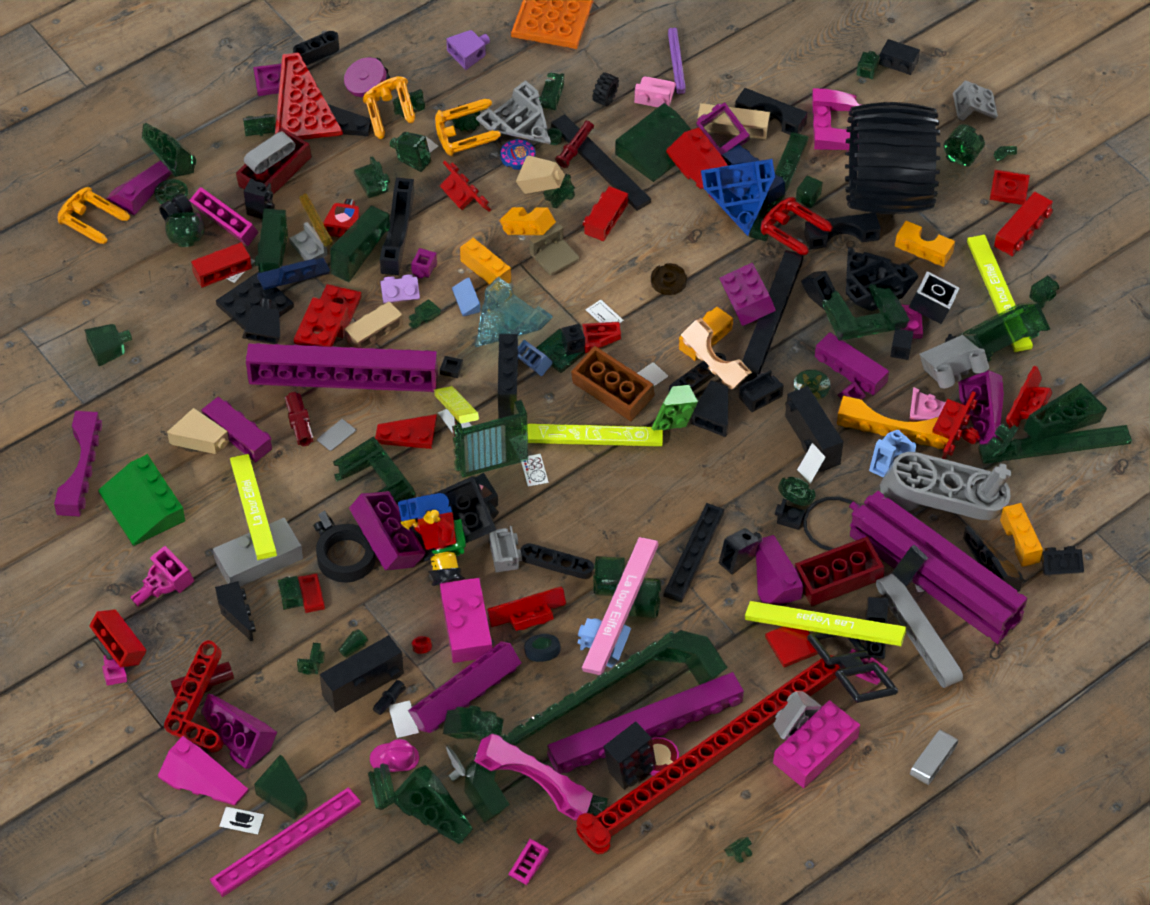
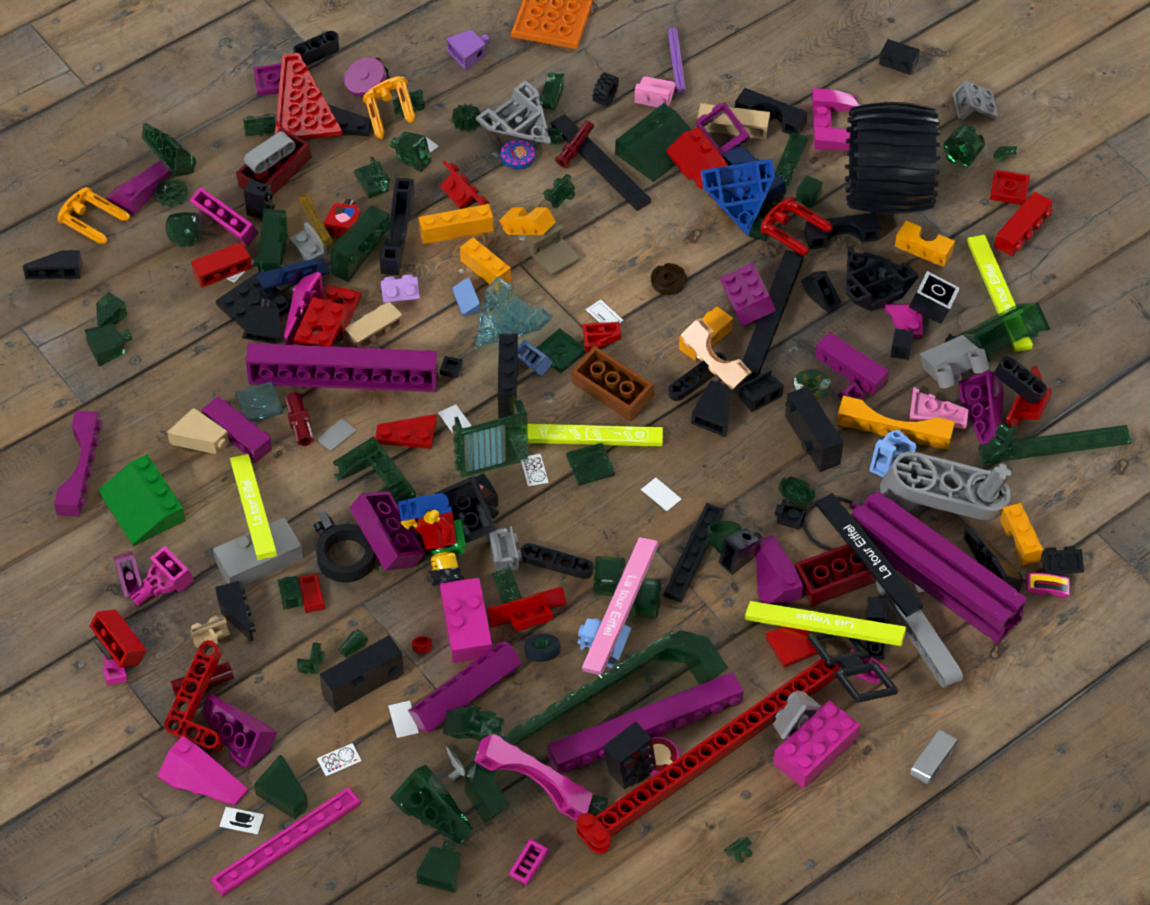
black wheel [159,193,193,226] -> none
clear green tile [368,763,396,810] -> none
dark pink piece [370,739,419,772] -> none
black axle [373,680,406,715] -> none
clear green plate [409,299,441,329] -> none
magenta brick [411,248,437,279] -> none
neon yellow tile [434,386,479,424] -> none
light orange piece [435,99,501,157] -> none
tan slope [516,156,565,194] -> none
black brick [561,324,585,356] -> none
red brick [583,186,628,242] -> none
white sticker [637,363,668,386] -> none
bright green slope [652,385,698,431] -> none
white sticker [797,443,825,483] -> none
clear green wedge [822,284,909,341] -> none
clear green brick [856,51,880,79] -> none
black tile [892,545,928,586] -> none
red bracket [932,391,978,460] -> none
red plate [962,427,981,444] -> none
clear green wedge [1023,383,1107,441] -> none
clear green brick [1029,275,1059,308] -> none
none -> black slope [23,250,82,279]
none -> clear green slope [96,292,127,337]
none -> magenta slope [113,551,143,598]
none -> tan hips [190,615,230,648]
none -> clear light blue tile [235,382,283,422]
none -> dark pink wedge [284,272,323,345]
none -> white sticker [317,743,362,776]
none -> clear green torso [416,840,460,893]
none -> light orange brick [418,204,494,244]
none -> clear green hips [492,566,522,604]
none -> clear green tile [566,443,615,486]
none -> white sticker [641,478,681,511]
none -> clear green helmet [707,520,742,553]
none -> black tile [816,493,923,617]
none -> black beam [995,356,1047,404]
none -> slope [1026,573,1069,598]

